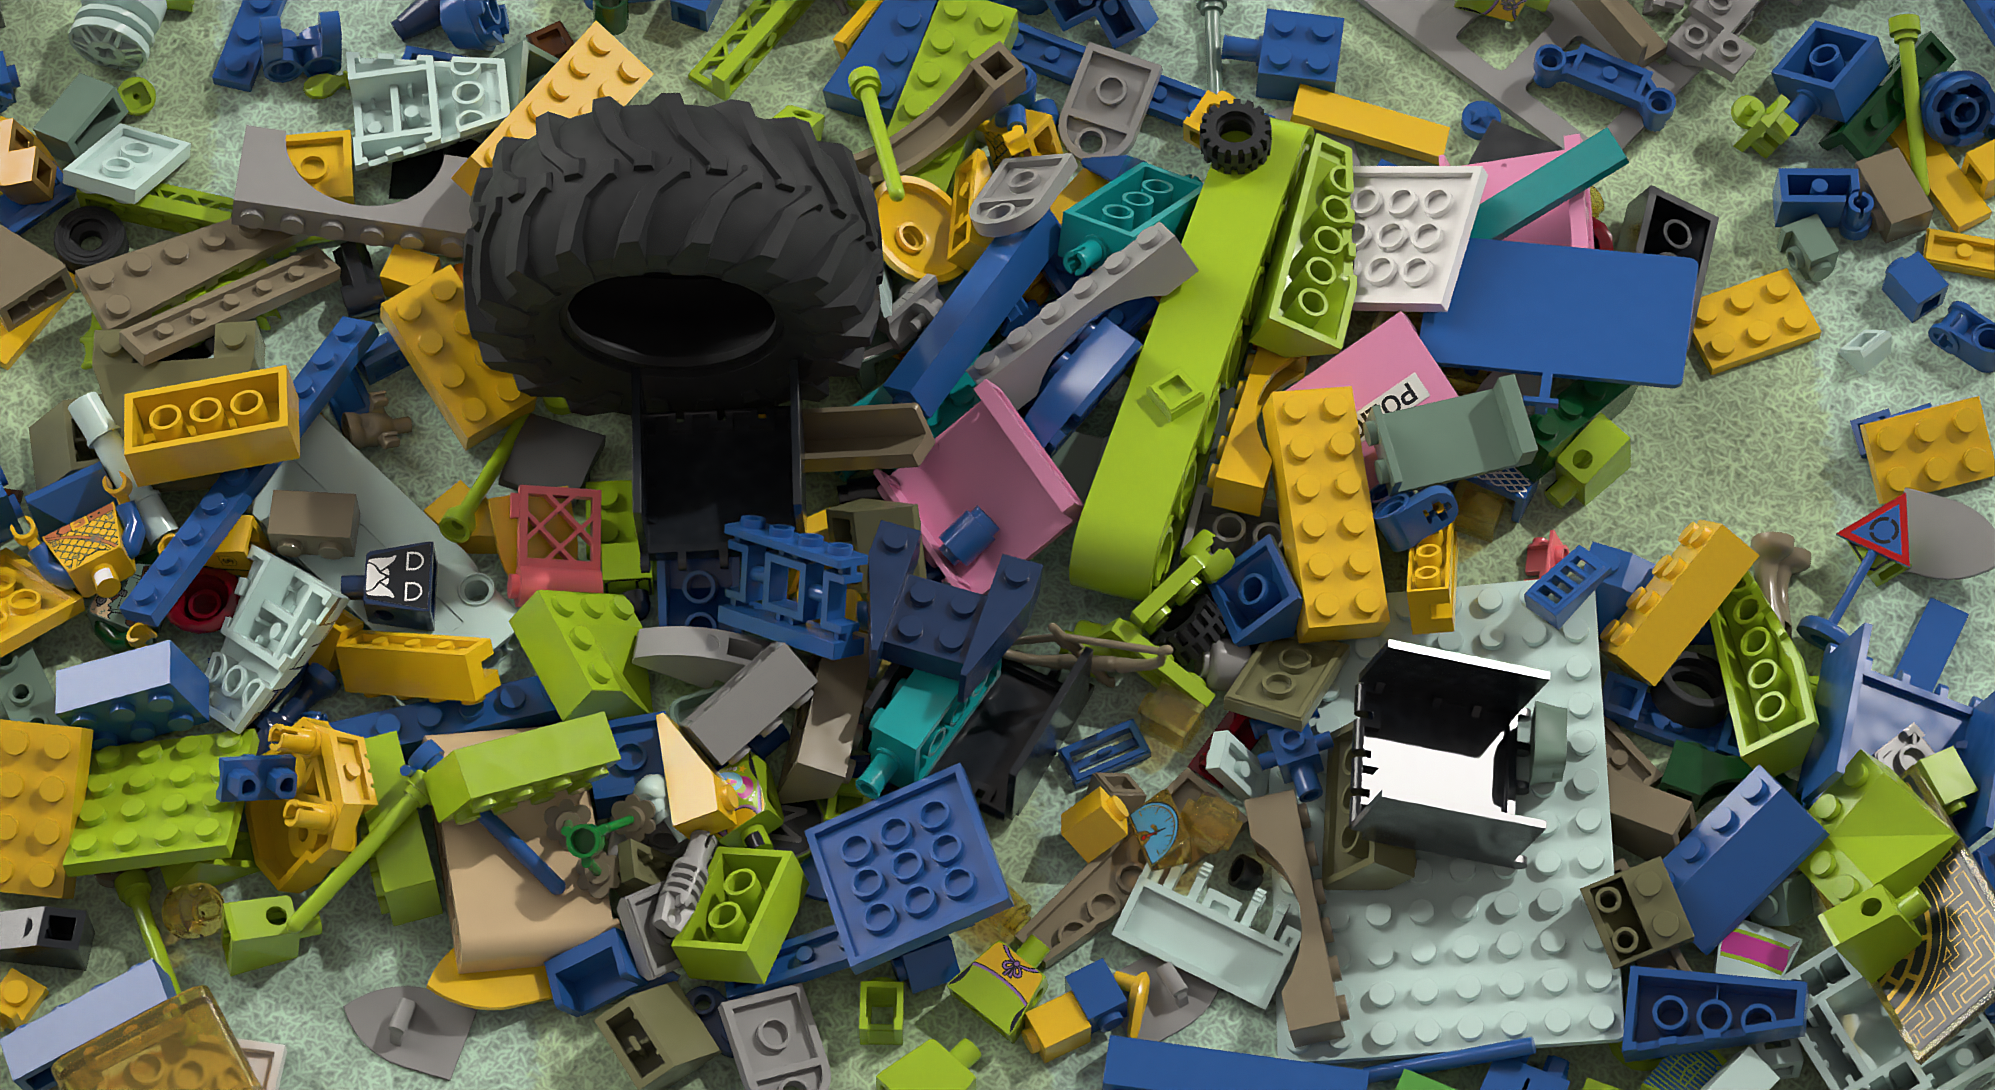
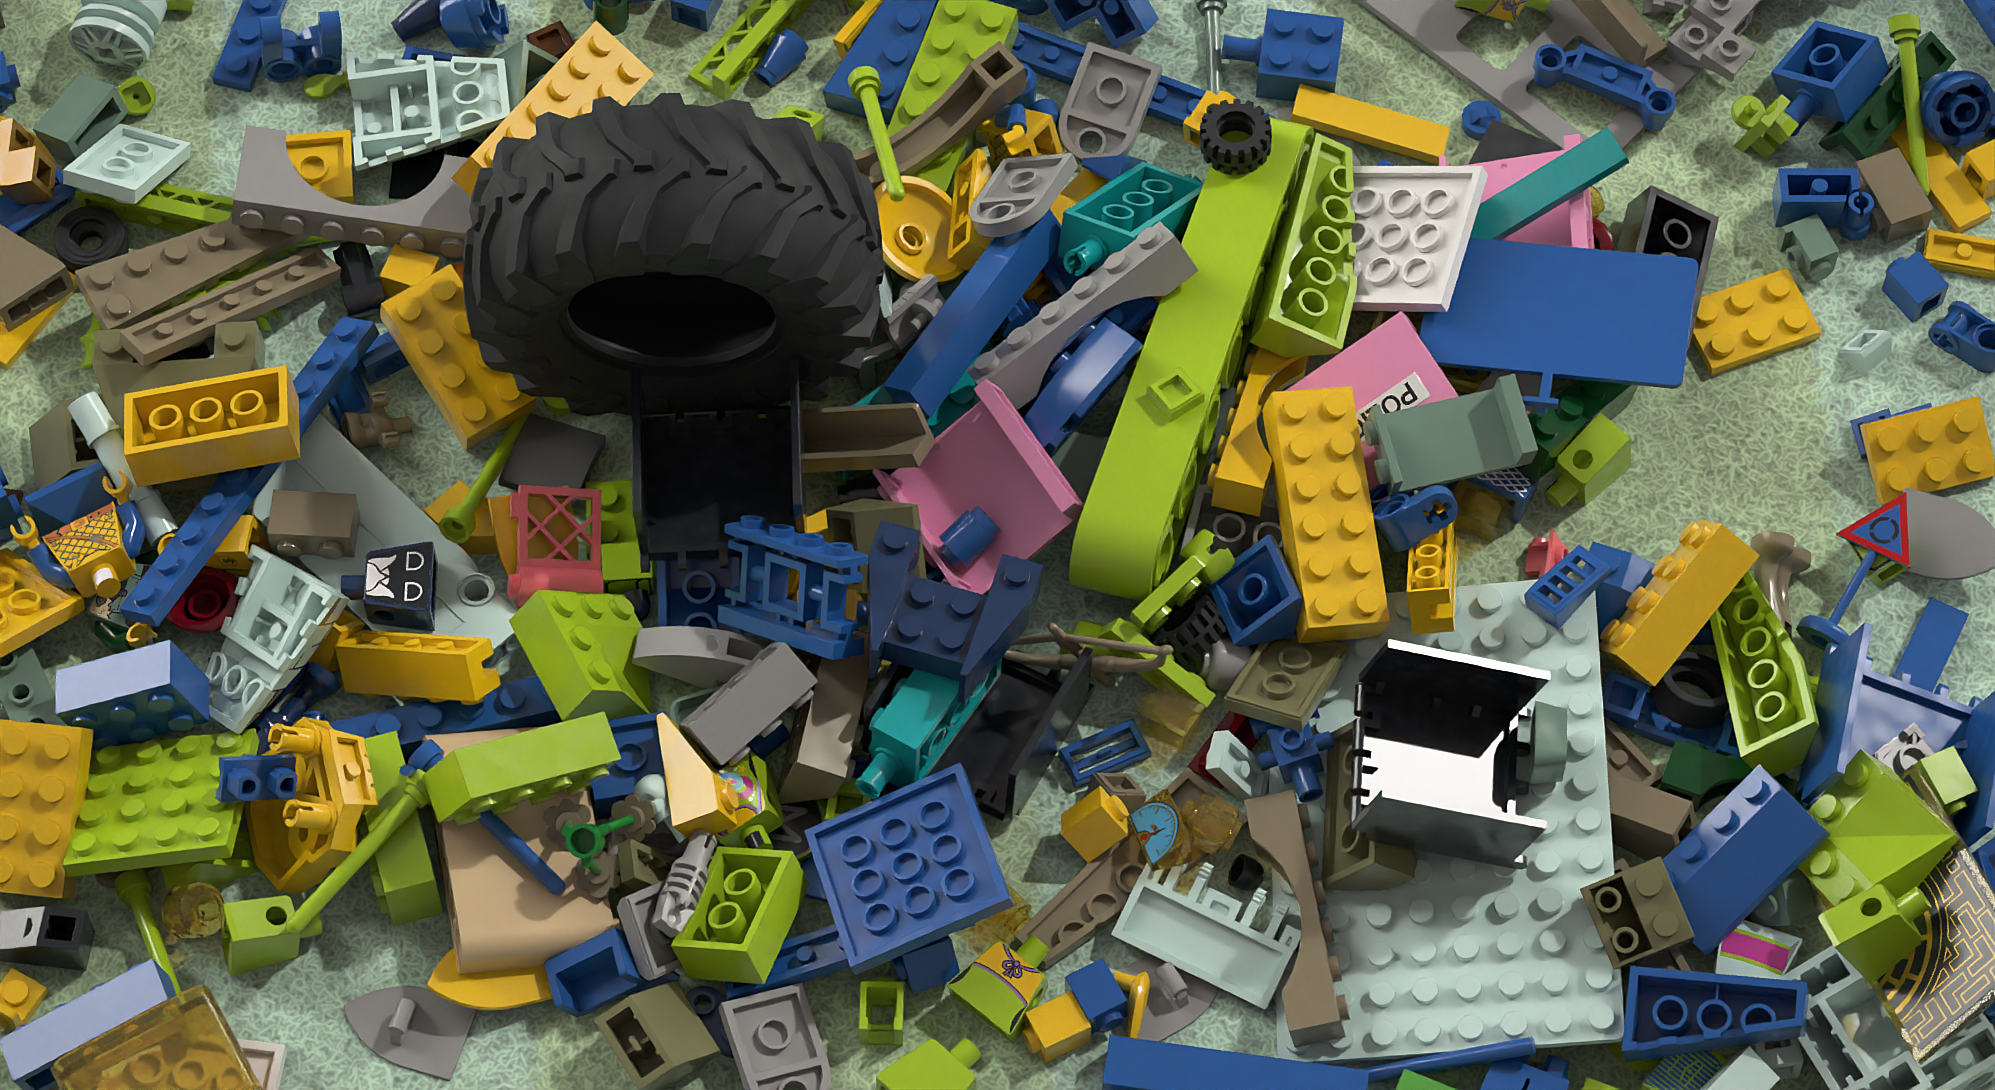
none -> blue cone [754,29,809,88]

